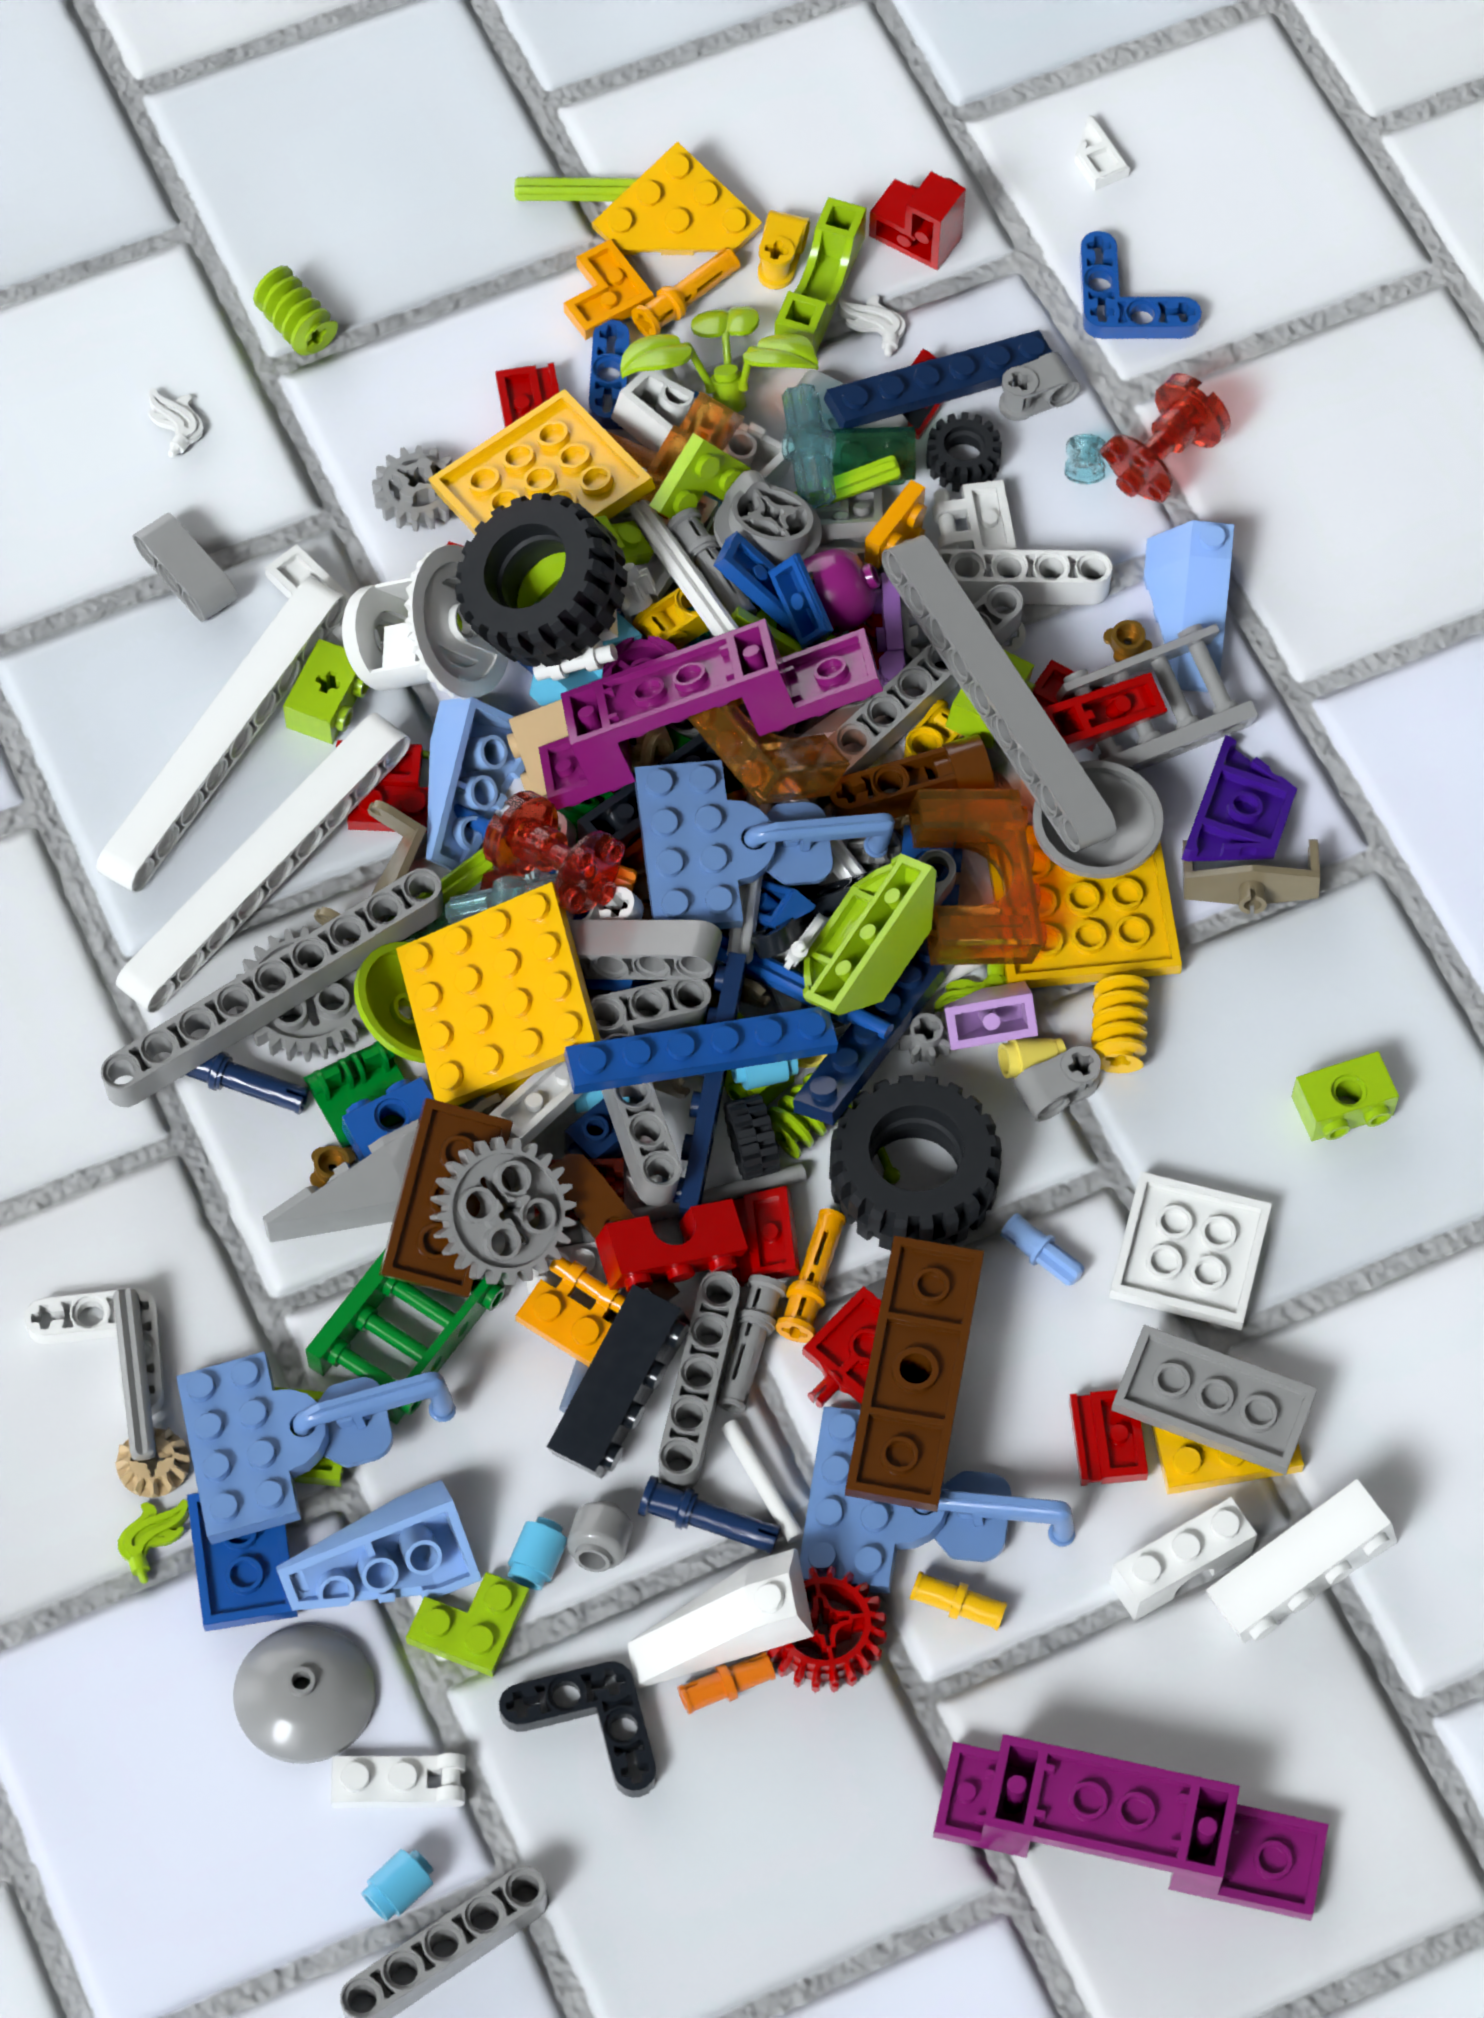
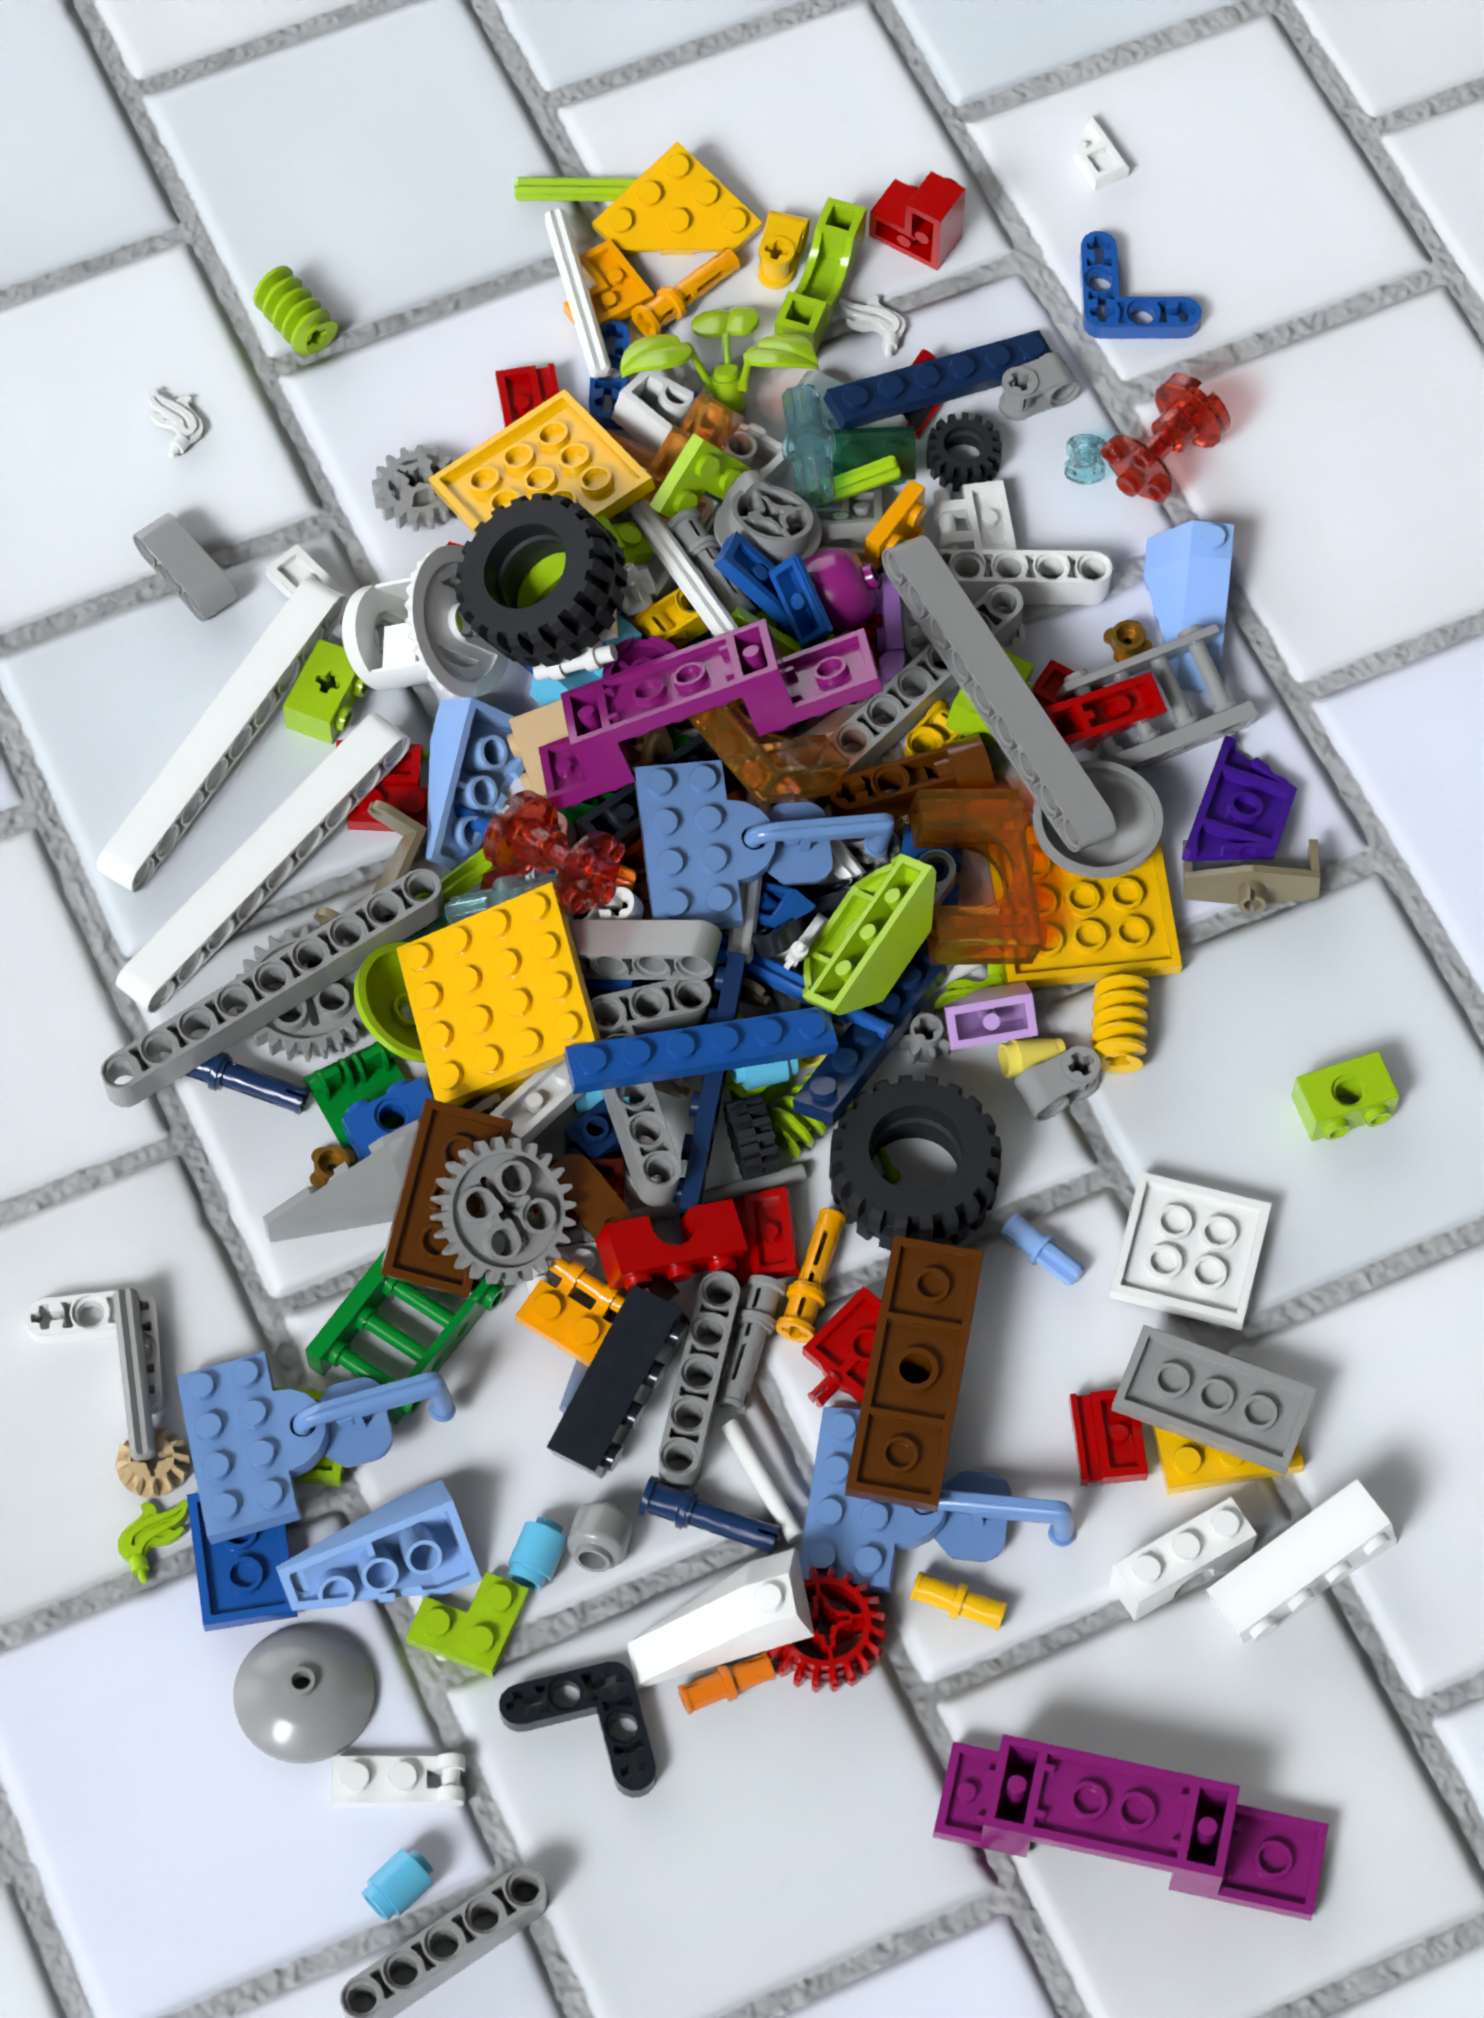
none -> white axle [544,208,611,379]

